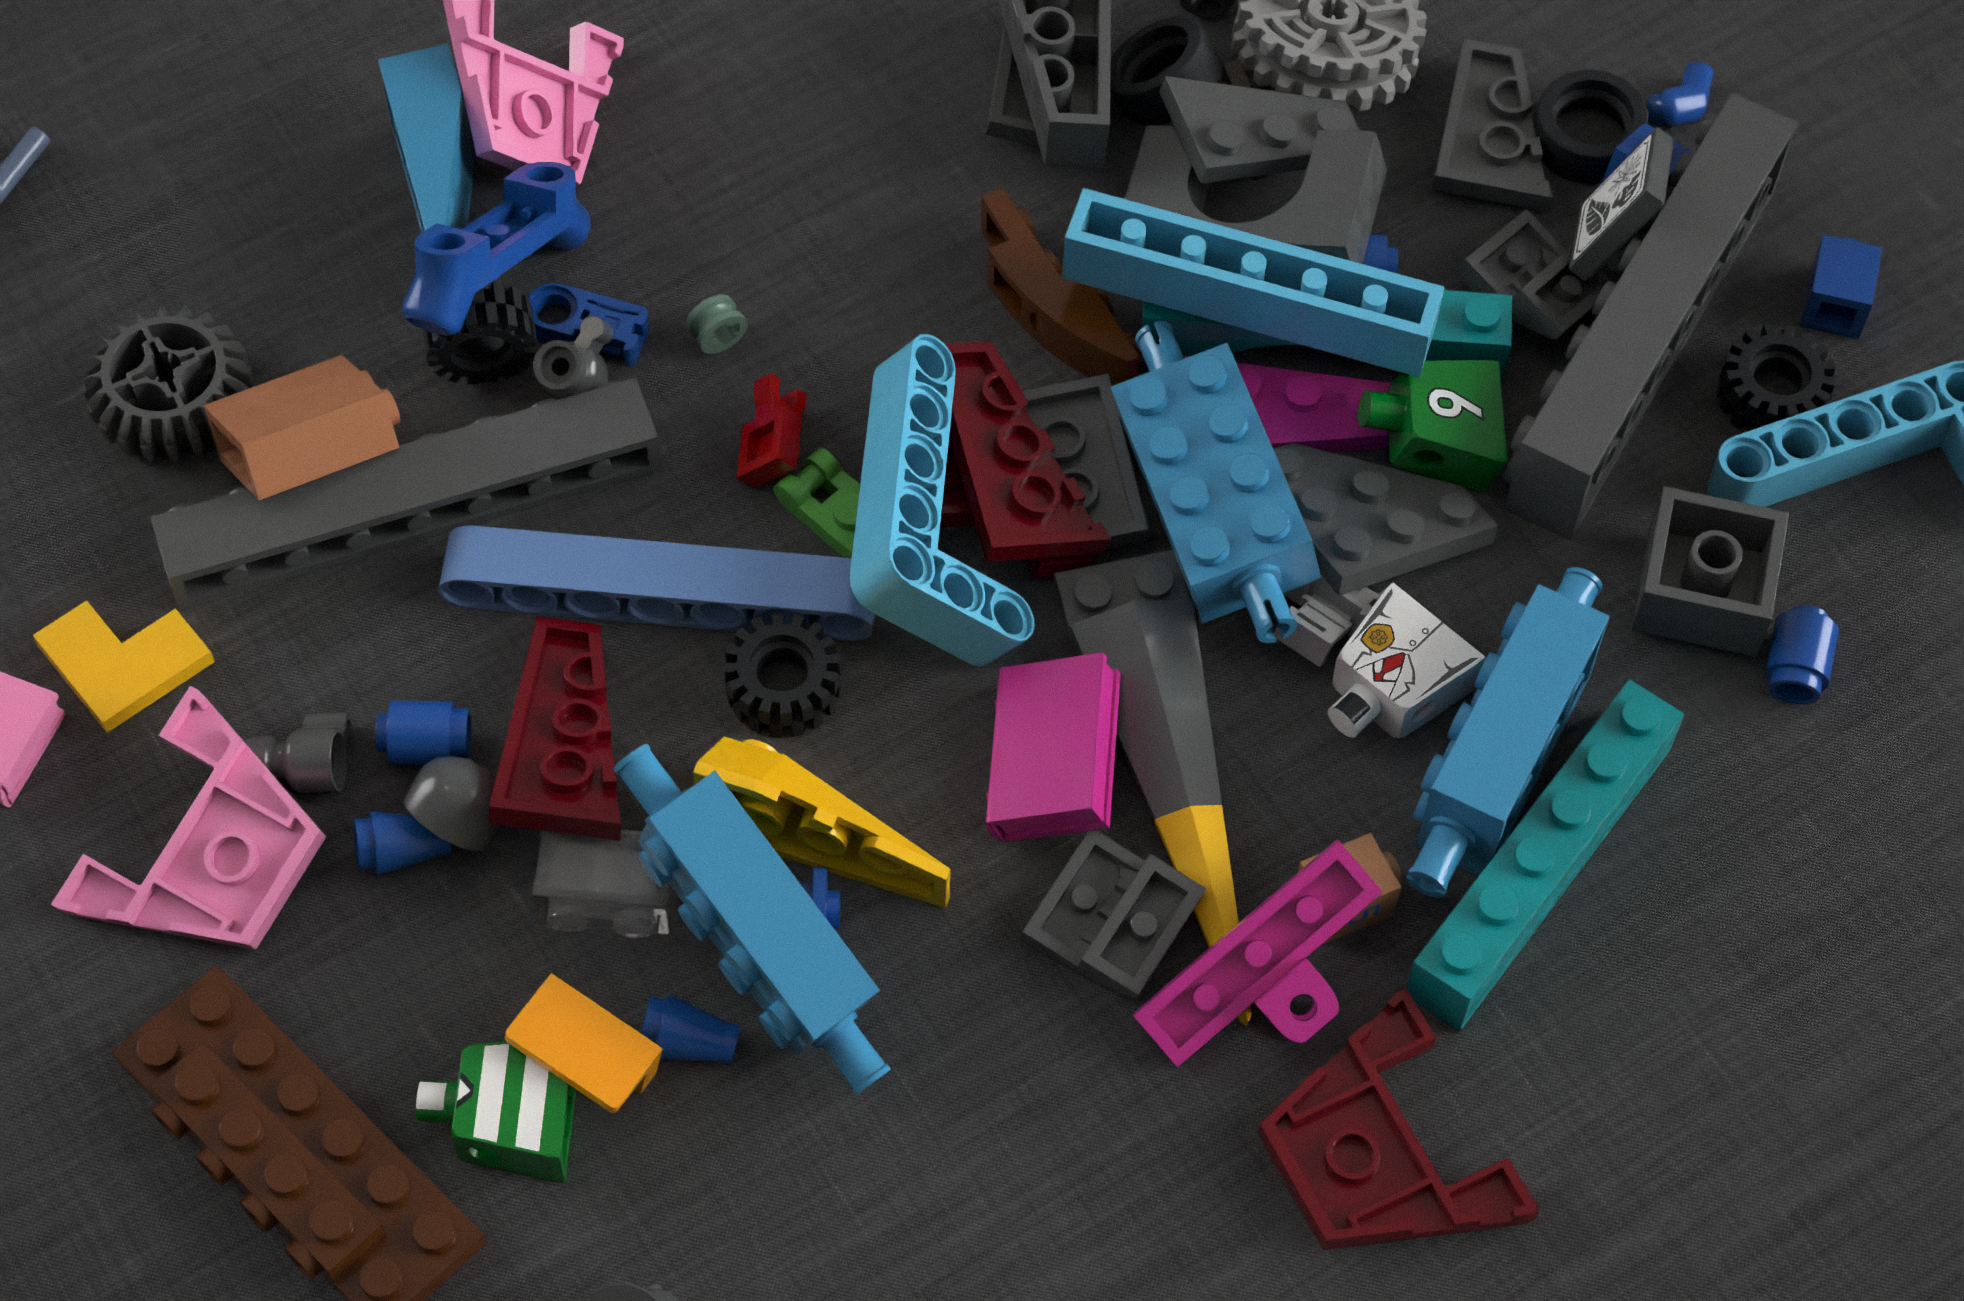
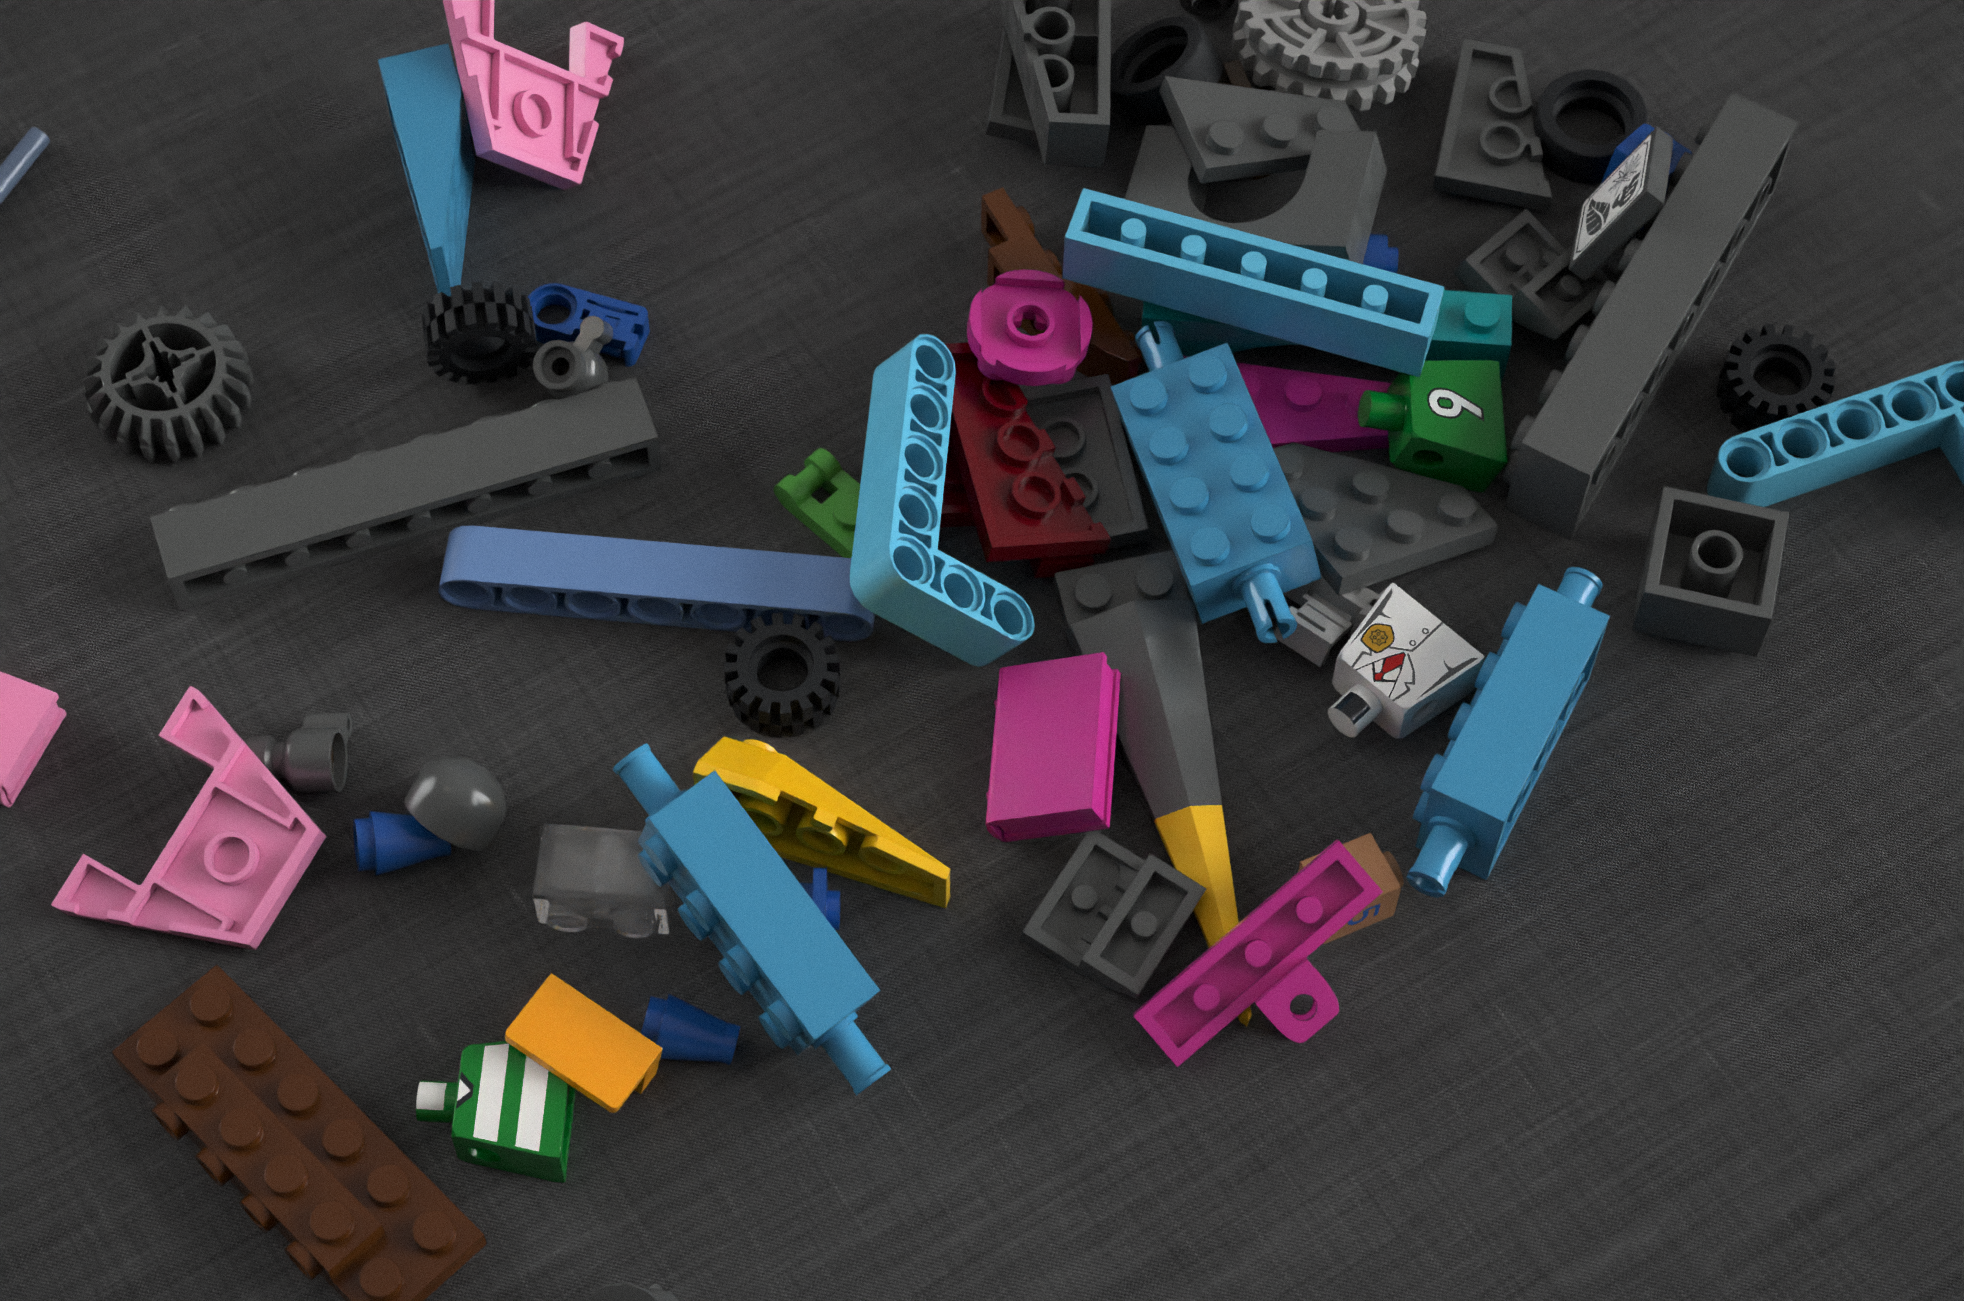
yellow tile [33,600,214,733] -> none
nougat brick [203,355,400,501] -> none
blue brick [375,700,472,766] -> none
blue plate [402,162,591,336] -> none
dark red wing [489,616,621,841] -> none
sand green bush [686,294,748,354] -> none
red plate [736,373,807,489] -> none
dark red wing [1258,988,1539,1250] -> none
teal brick [1406,679,1684,1032] -> none
blue arm [1646,62,1714,126] -> none
blue brick [1765,605,1839,704] -> none
blue brick [1800,234,1883,339] -> none
none -> dark pink plate [967,269,1093,386]

